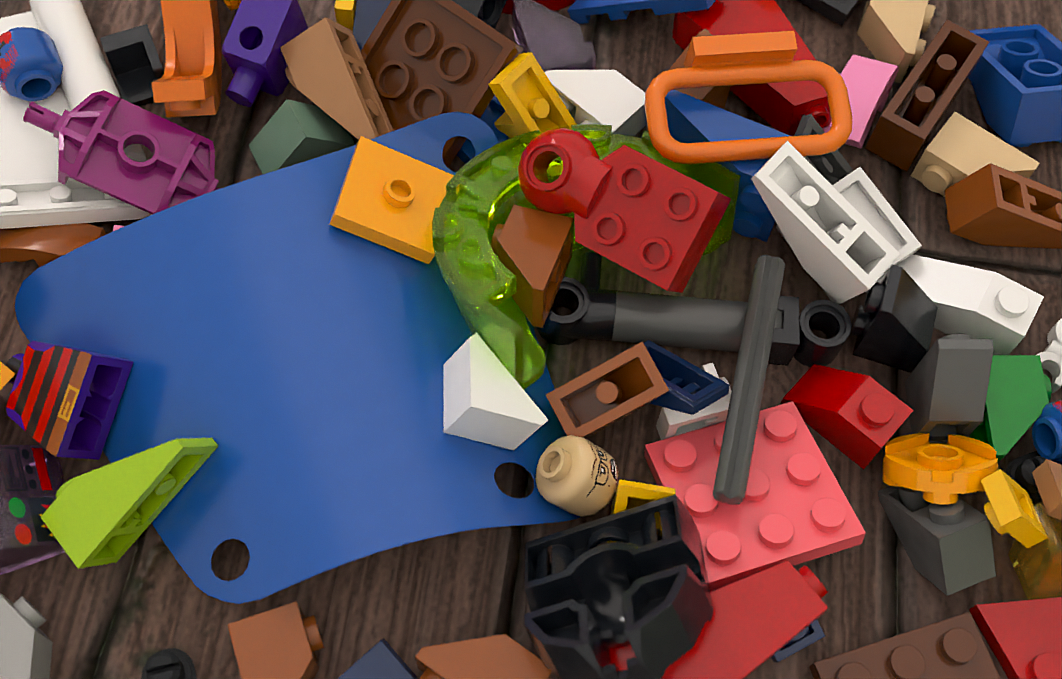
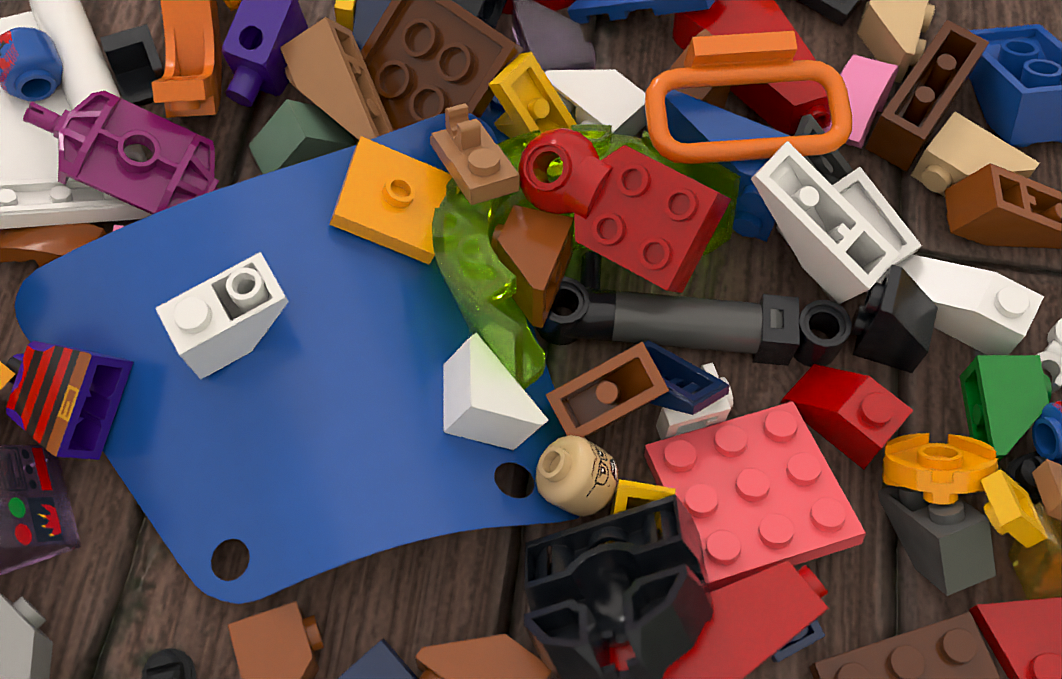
lime slope [41,438,218,569] -> none
dark grey axle [713,255,785,505] -> none
dark grey slope [905,334,994,440] -> none
none -> white slope [155,252,288,379]
none -> medium nougat plate [430,103,519,205]

